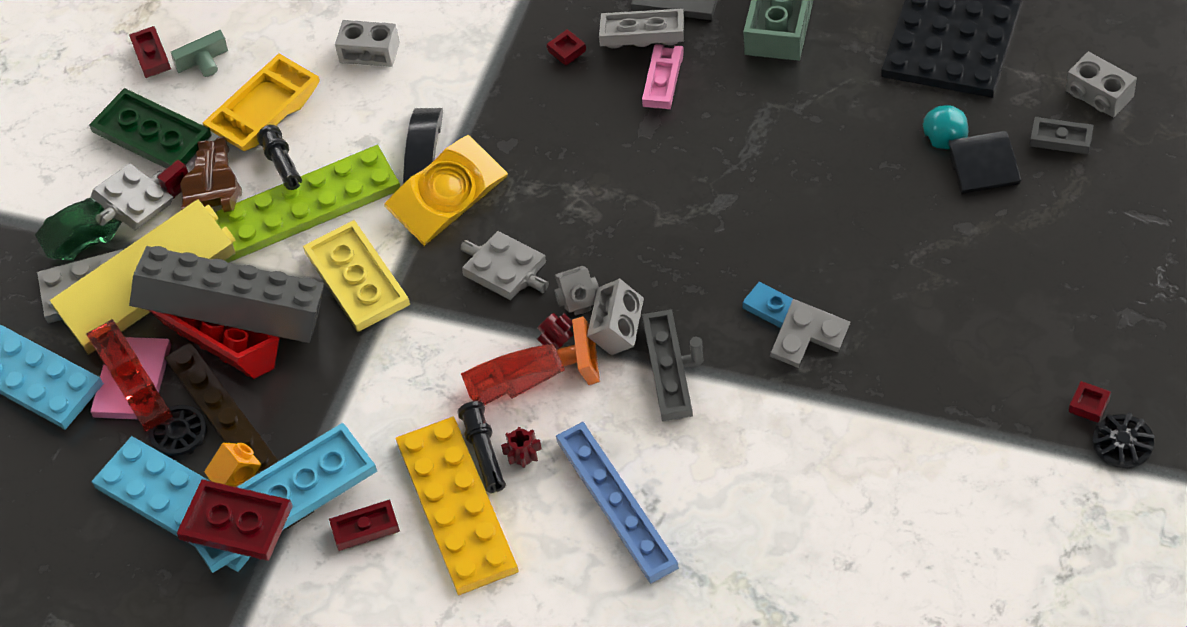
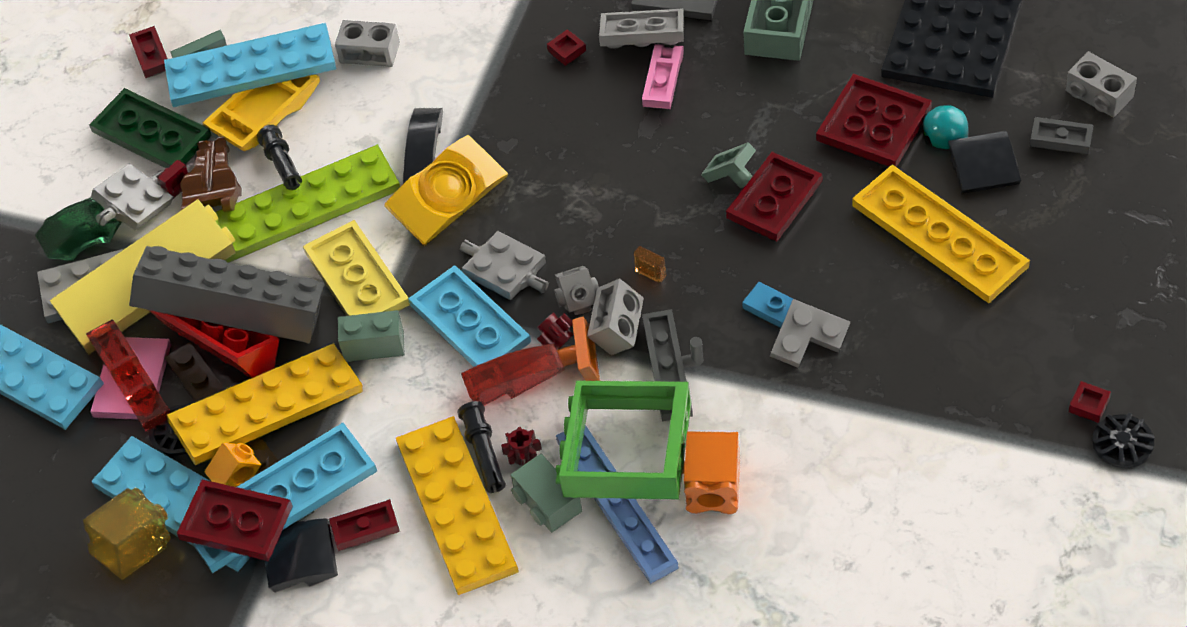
none -> clear yellow piece [83,487,171,580]
none -> medium azure plate [164,23,337,107]
none -> yellow plate [167,343,363,465]
none -> black slope [265,518,338,593]
none -> sand green brick [338,310,405,362]
none -> medium azure plate [408,265,531,377]
none -> sand green brick [511,453,582,533]
none -> bright green window [556,381,692,500]
none -> clear orange tile [634,246,666,283]
none -> orange piece [682,431,740,514]
none -> sand green tile [701,142,756,188]
none -> dark red plate [726,152,823,242]
none -> dark red plate [816,73,932,167]
none -> yellow plate [852,165,1030,304]

